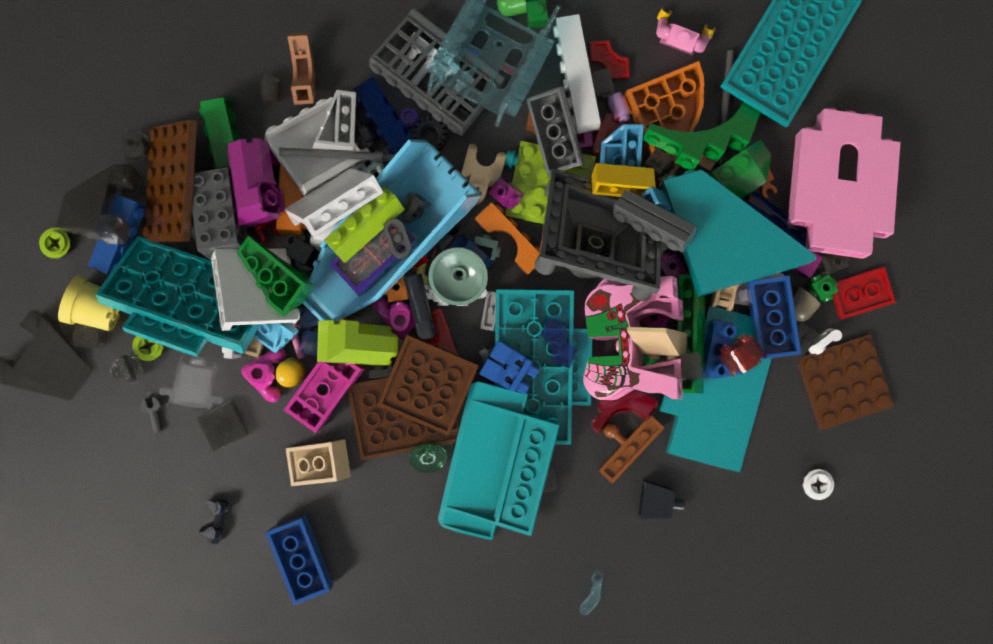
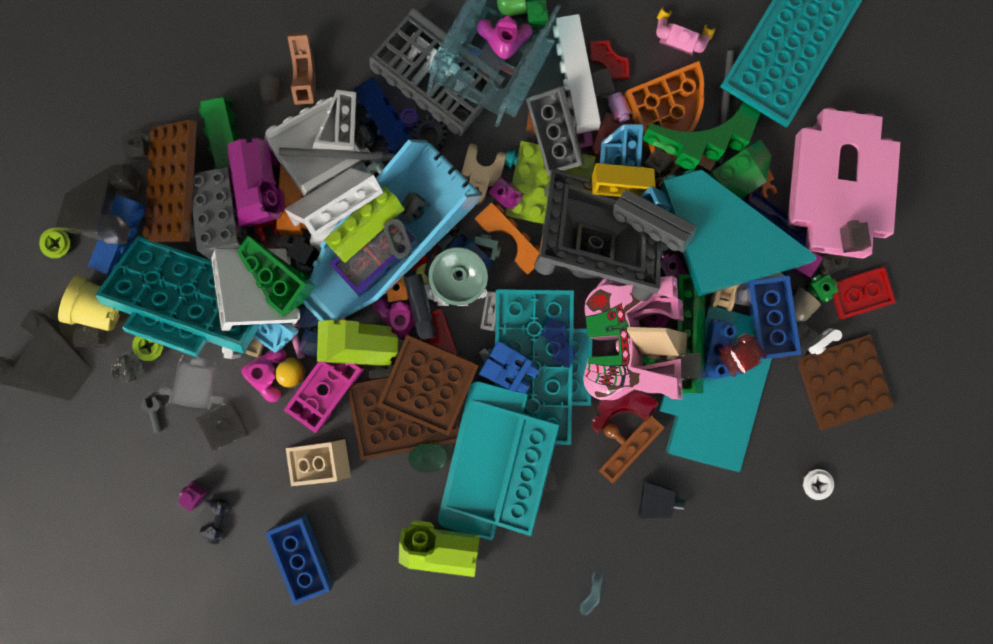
none -> magenta brick [177,481,208,511]
none -> lime brick [399,520,480,577]
none -> dark pink head [477,16,533,60]
none -> clear smoke brick [840,220,872,253]

